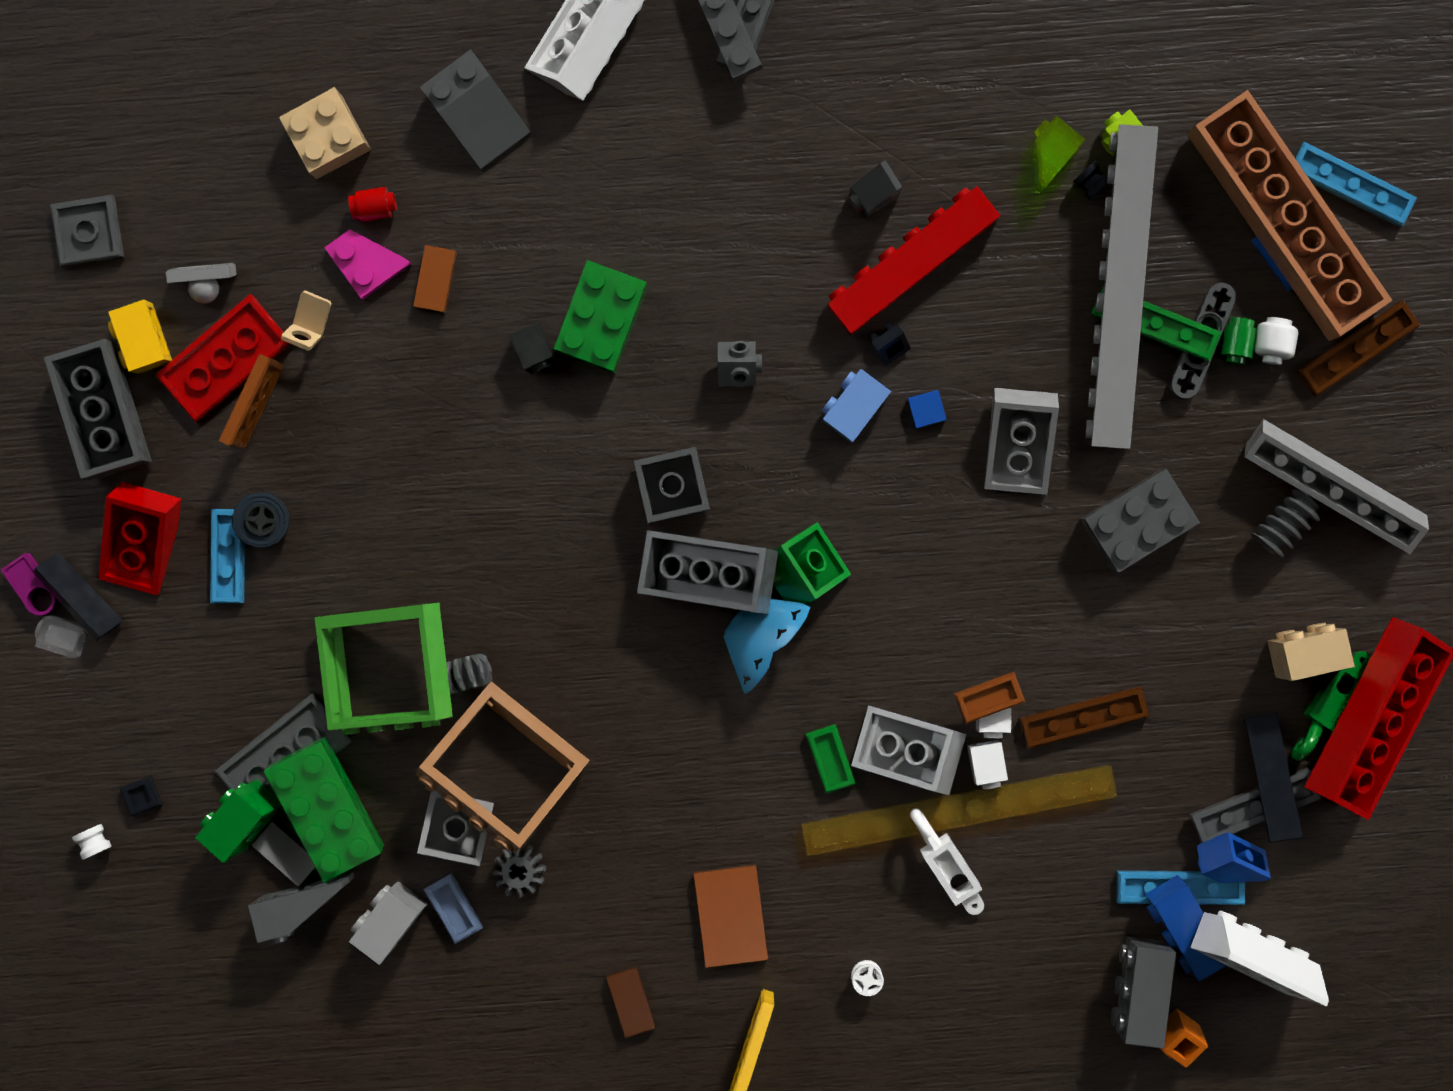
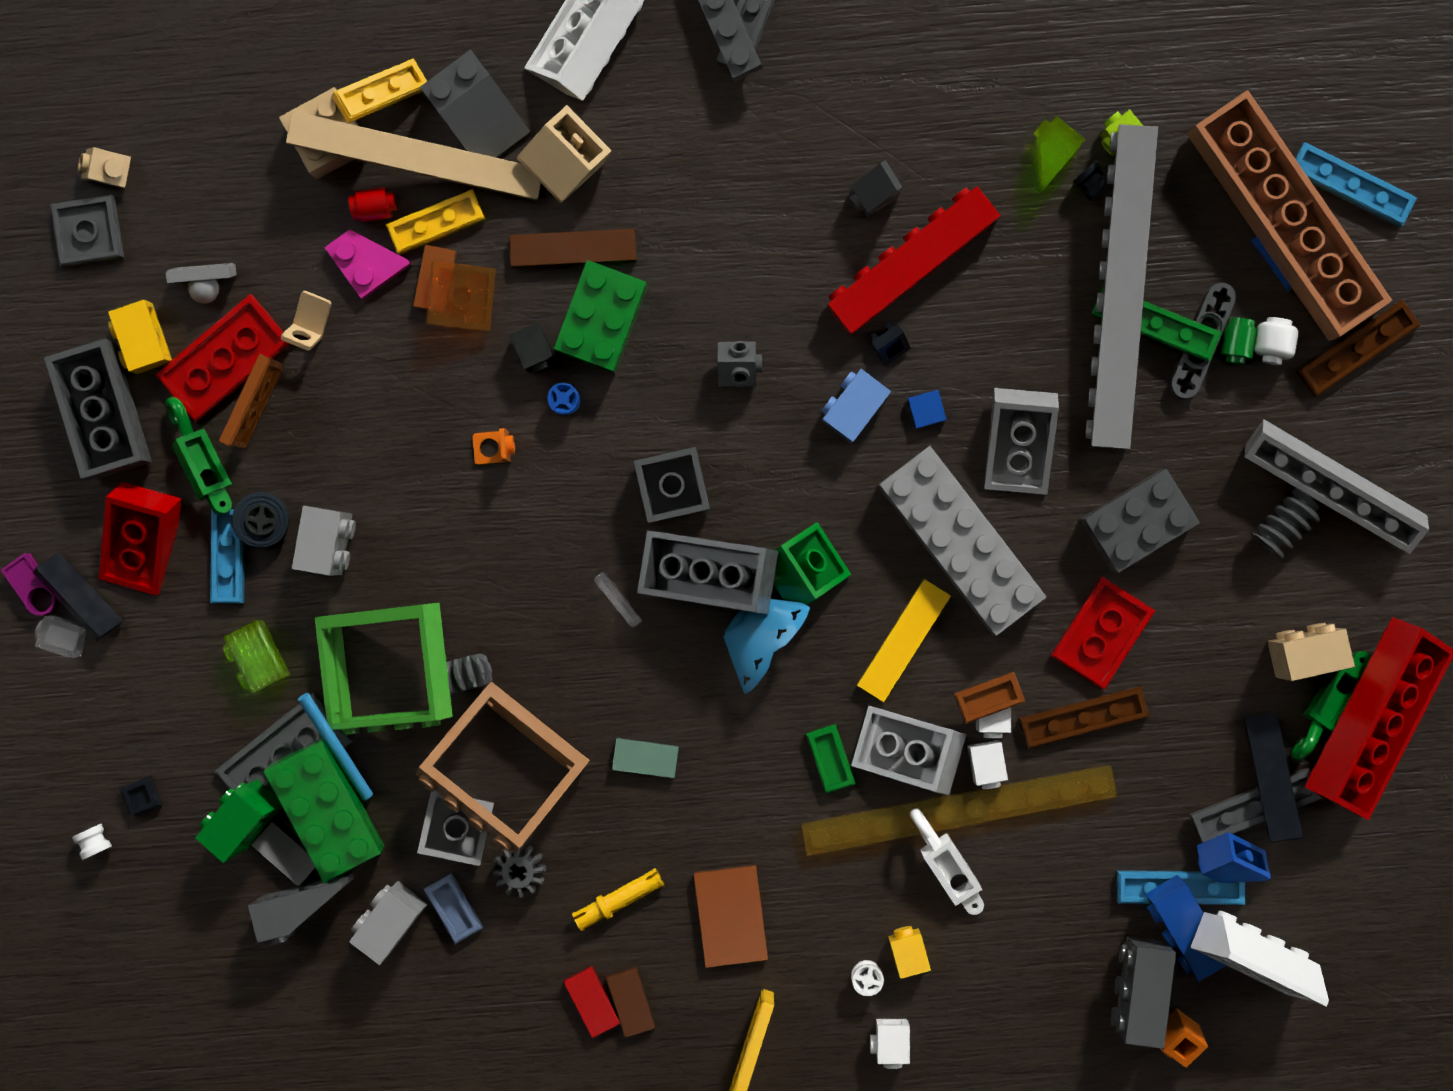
none -> tan bracket [78,147,131,188]
none -> green piece [165,397,232,516]
none -> clear neon green brick [223,619,291,694]
none -> tan tile [286,111,541,201]
none -> light grey brick [292,506,356,576]
none -> dark azure bar [298,693,373,800]
none -> yellow tile [332,58,427,123]
none -> yellow tile [386,189,486,255]
none -> clear orange plate [426,260,496,332]
none -> orange bracket [472,428,515,465]
none -> reddish brown tile [509,228,637,268]
none -> tan slope [517,105,611,203]
none -> blue wheel [547,383,581,416]
none -> red tile [564,966,620,1038]
none -> yellow pin [572,868,665,931]
none -> clear tile [594,571,643,628]
none -> sand green tile [612,738,679,778]
none -> yellow tile [857,579,951,702]
none -> white brick [870,1019,910,1069]
none -> light grey brick [877,446,1046,636]
none -> yellow brick [888,926,931,979]
none -> red tile [1050,576,1155,690]

